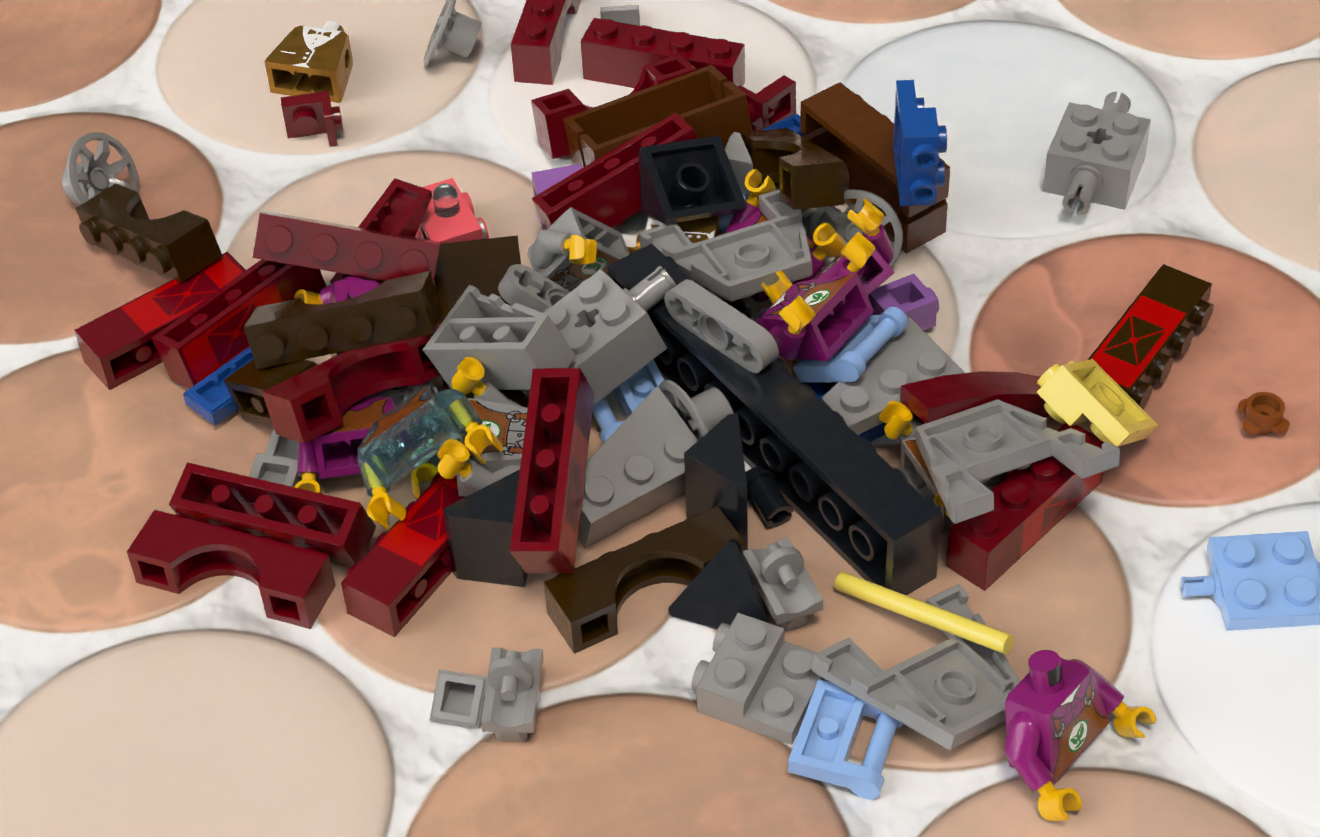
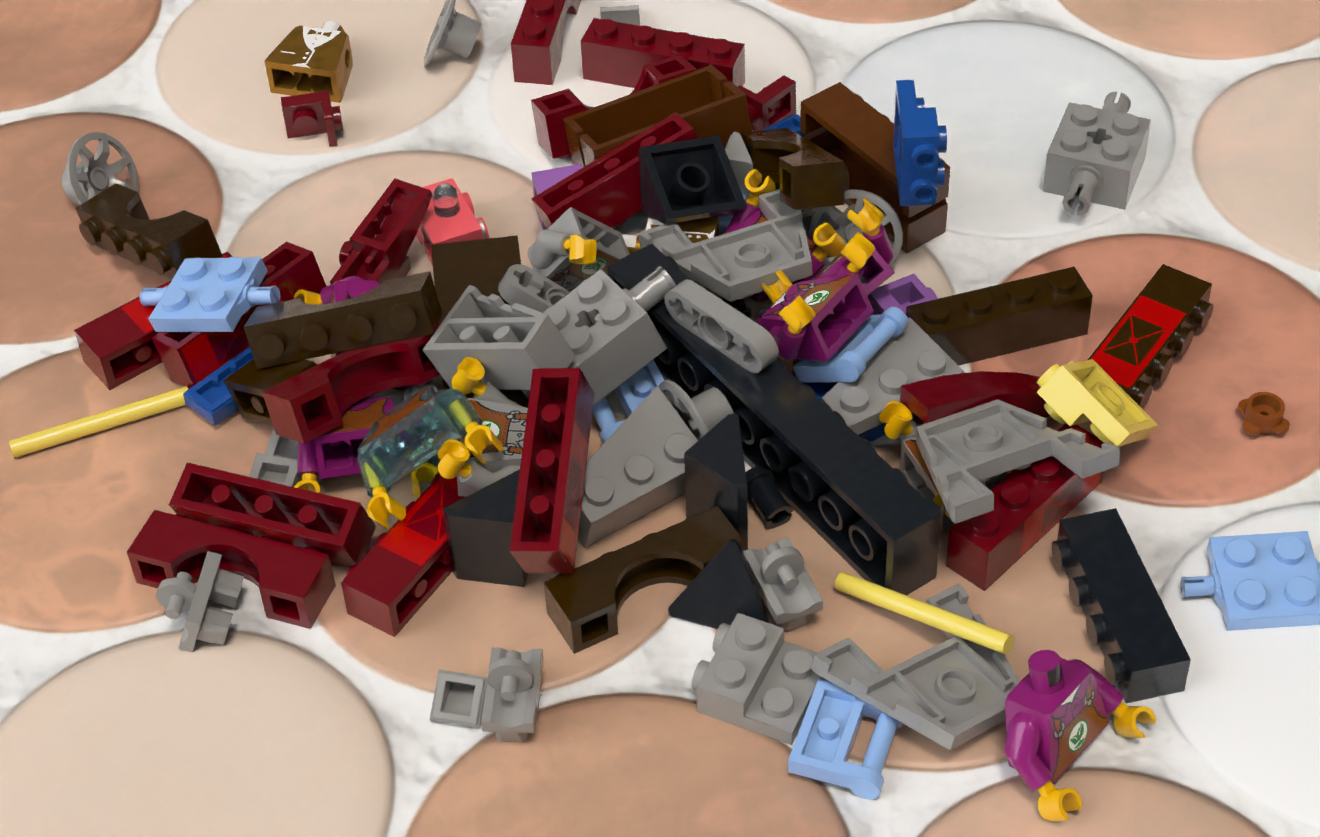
dark red brick [252,211,440,282] -> none
none -> light yellow bar [9,386,188,458]
none -> light blue plate [139,257,280,332]
none -> light grey hips [156,551,244,652]
none -> dark brown brick [906,266,1093,366]
none -> black brick [1052,508,1191,704]

